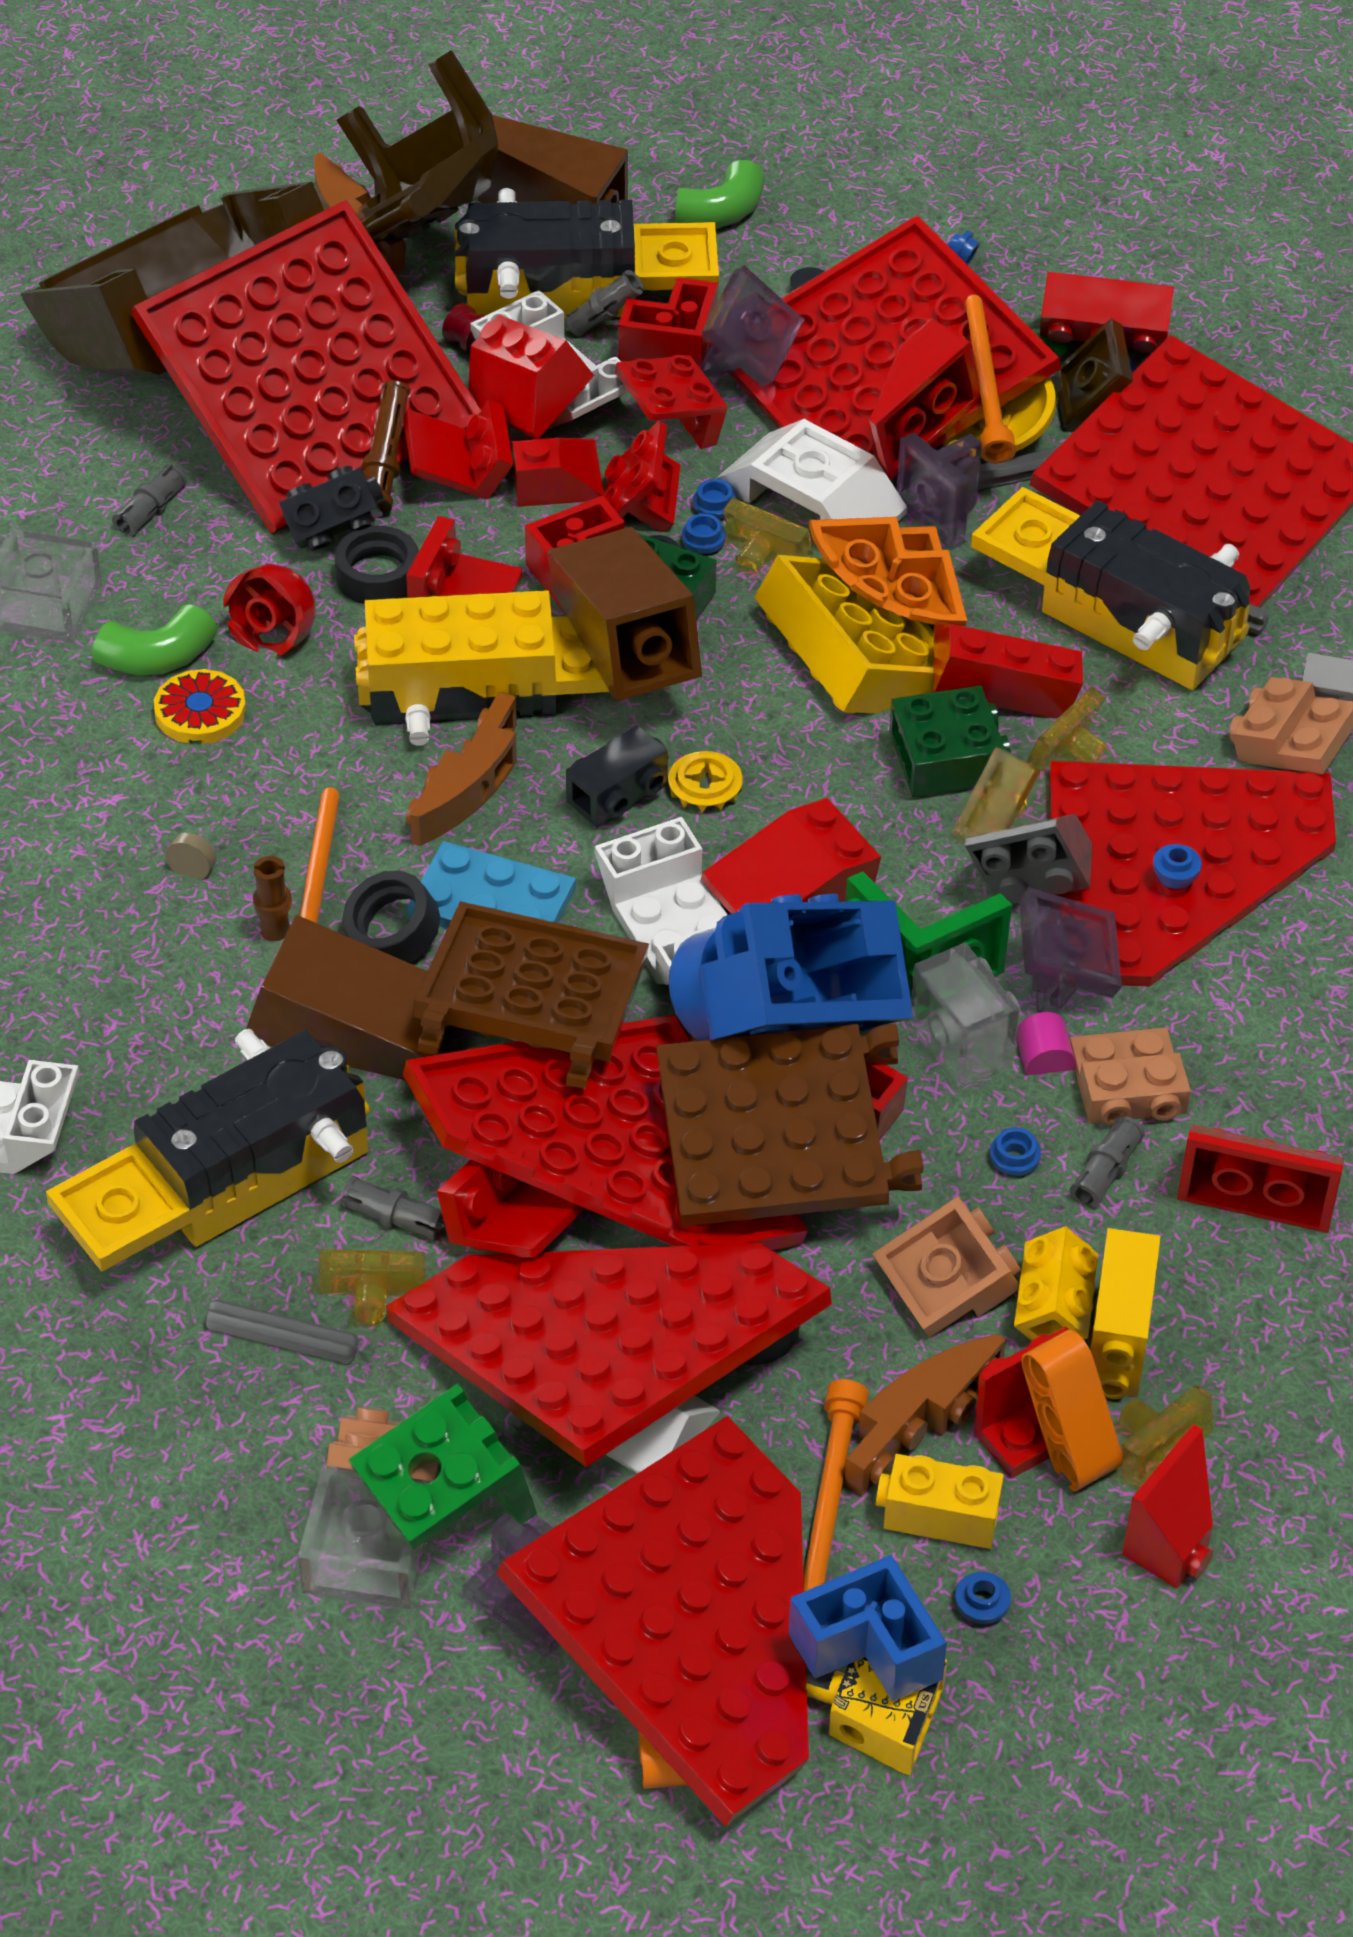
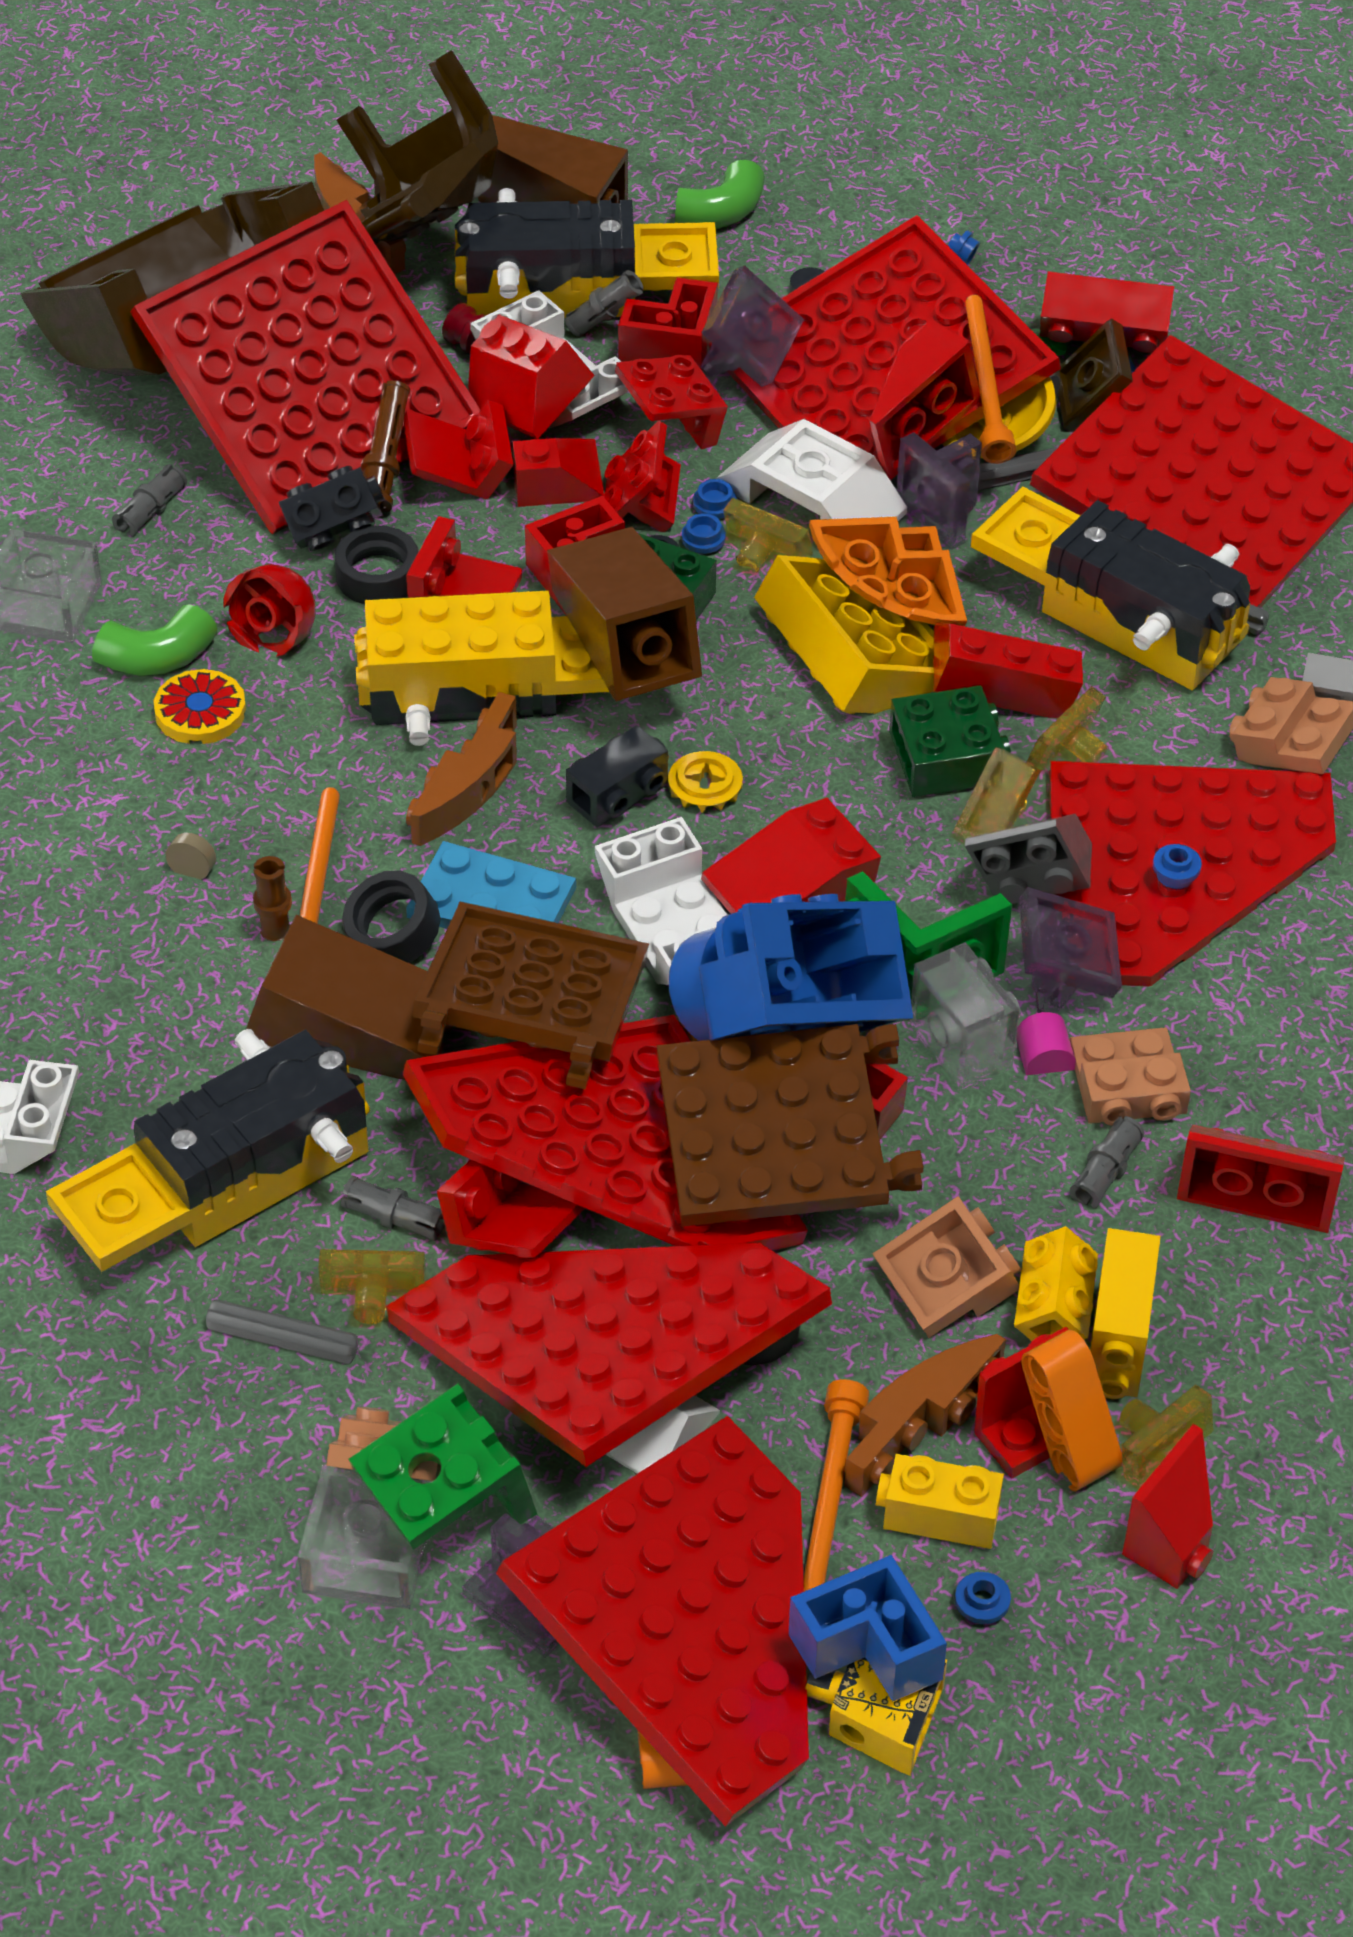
blue plate [990,1127,1041,1176] -> none

